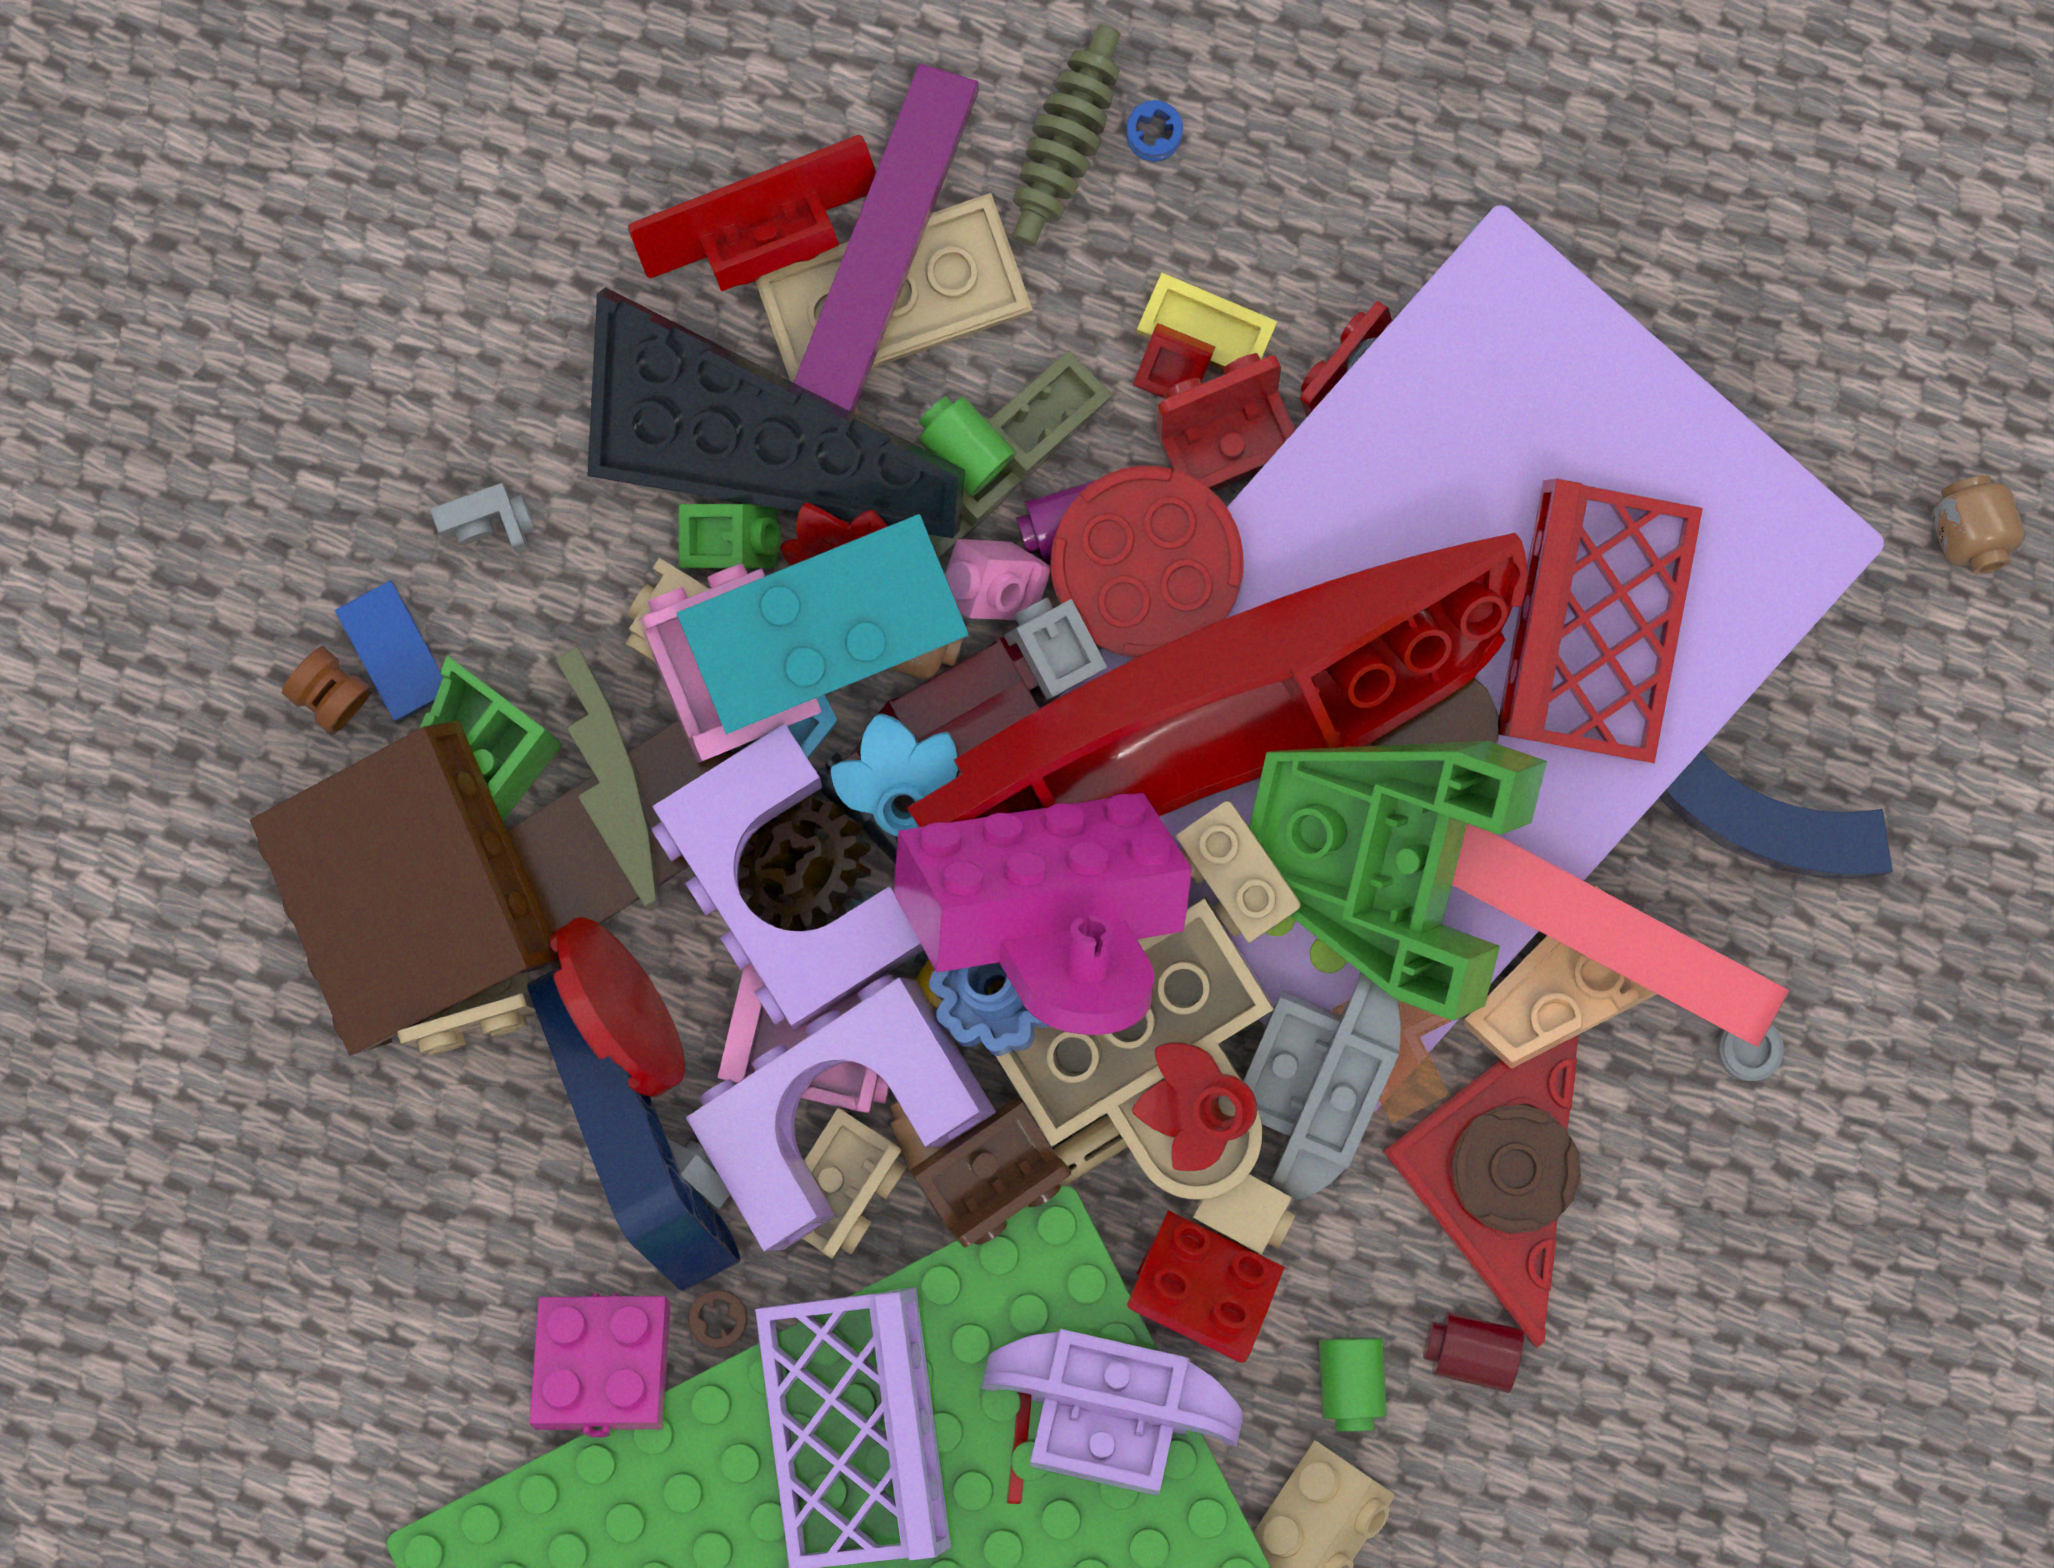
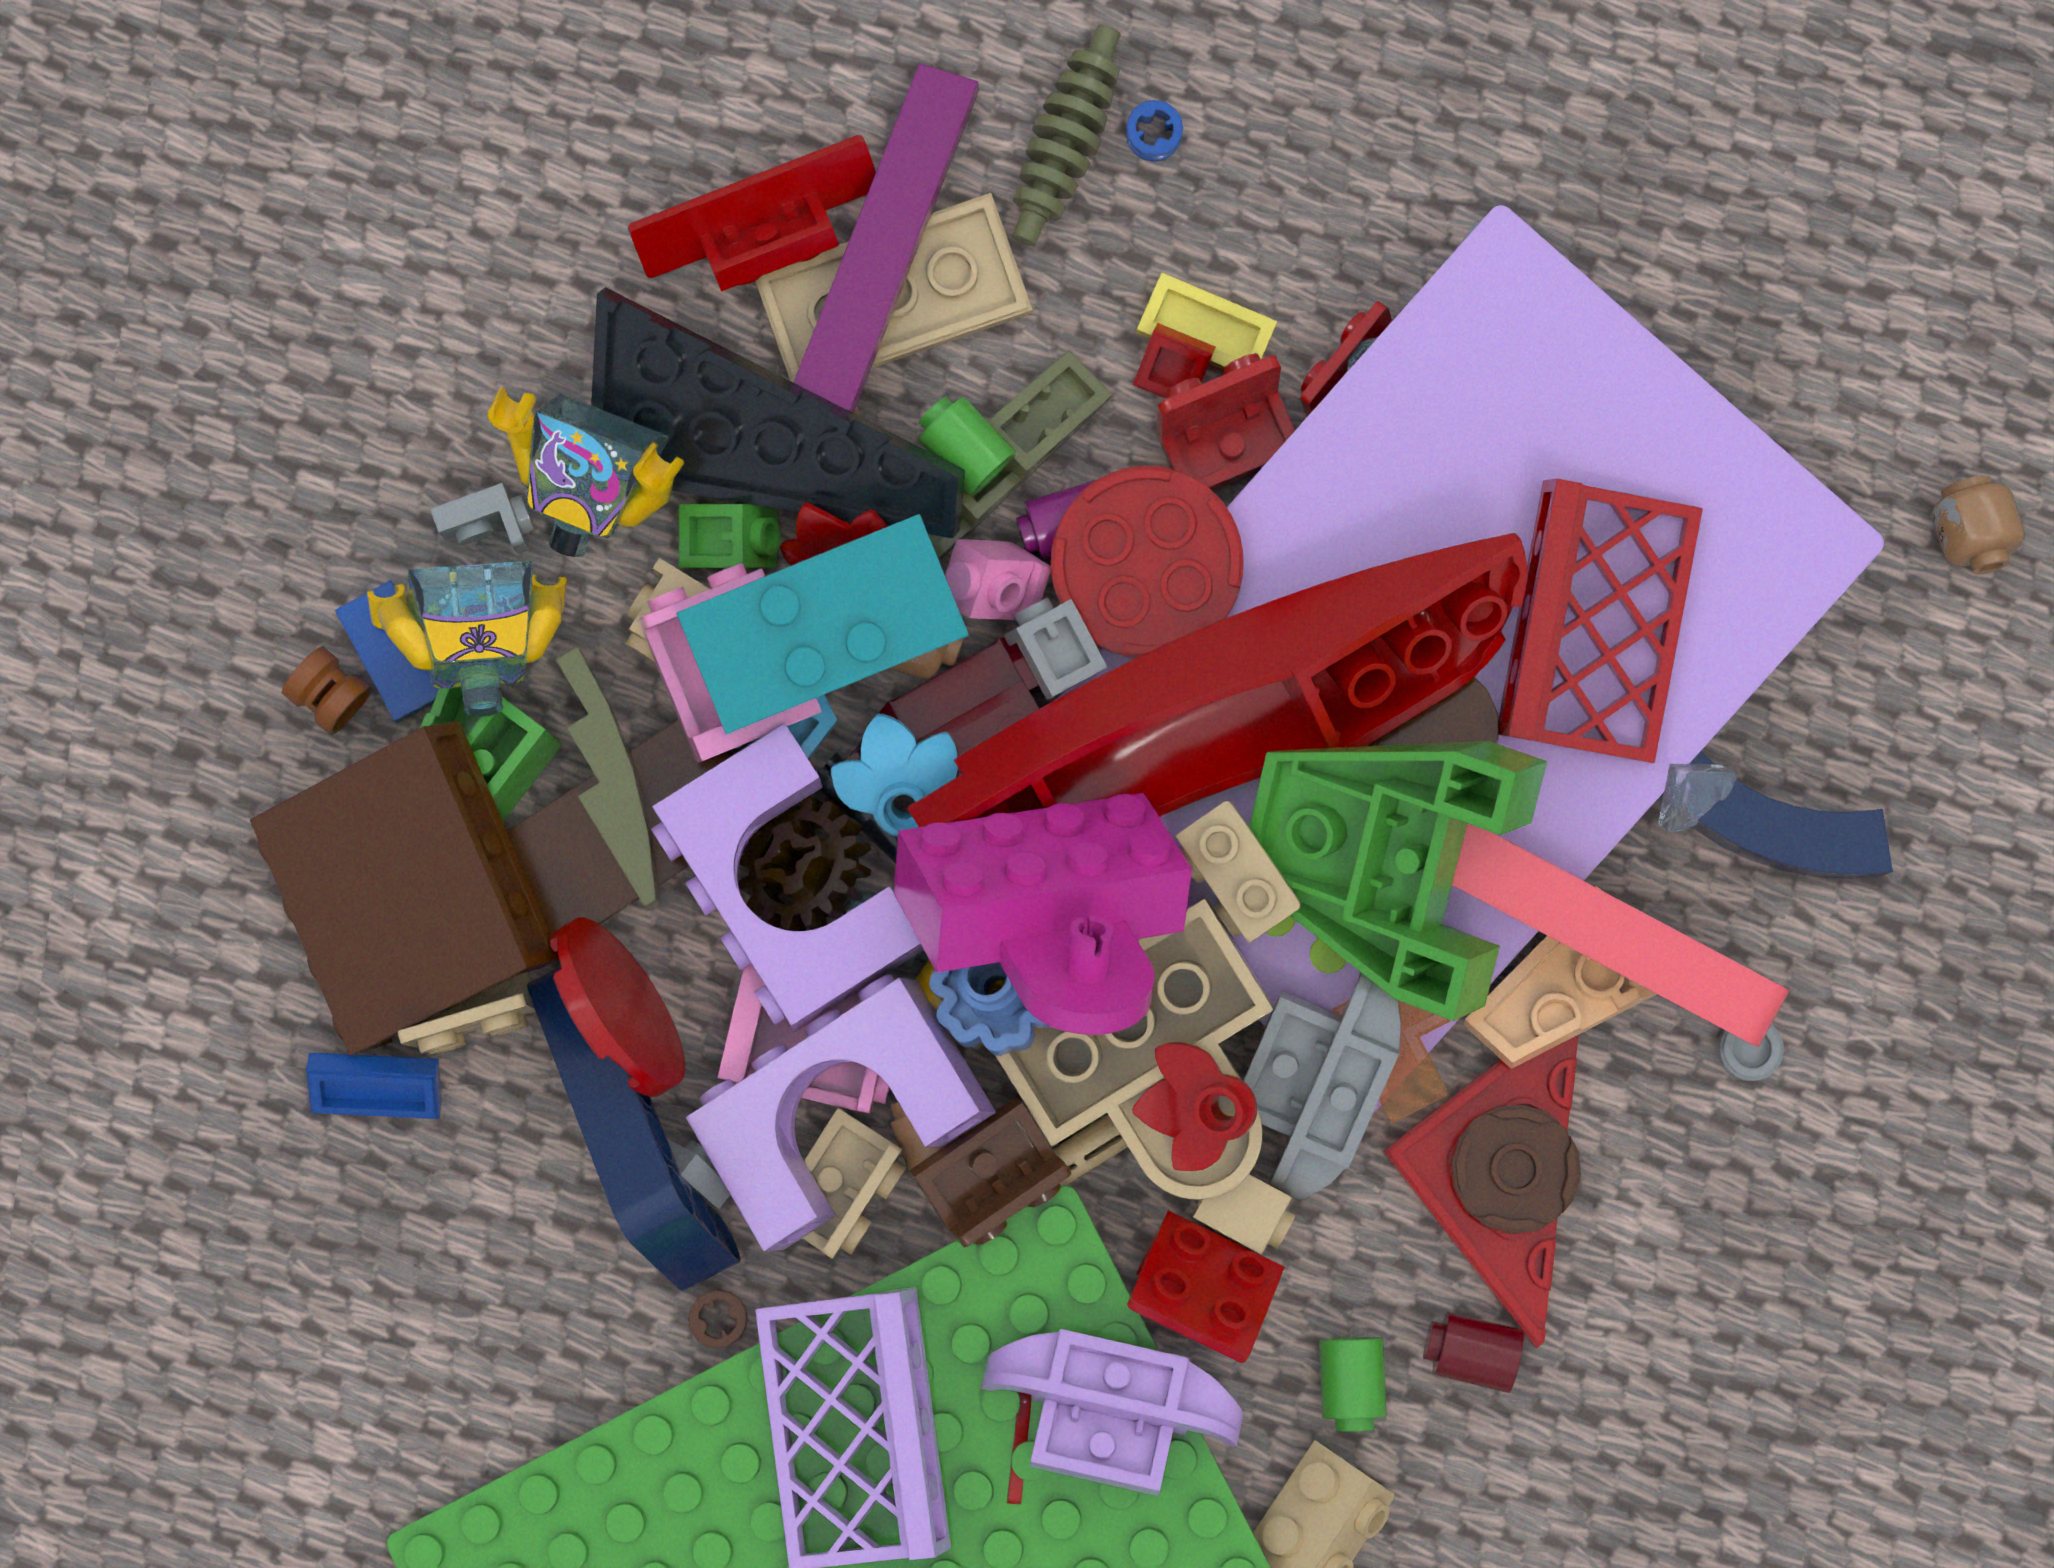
dark pink plate [529,1293,671,1438] -> none
none -> blue tile [306,1053,442,1119]
none -> torso [367,561,567,717]
none -> torso [487,387,684,557]
none -> clear tile [1658,764,1737,832]

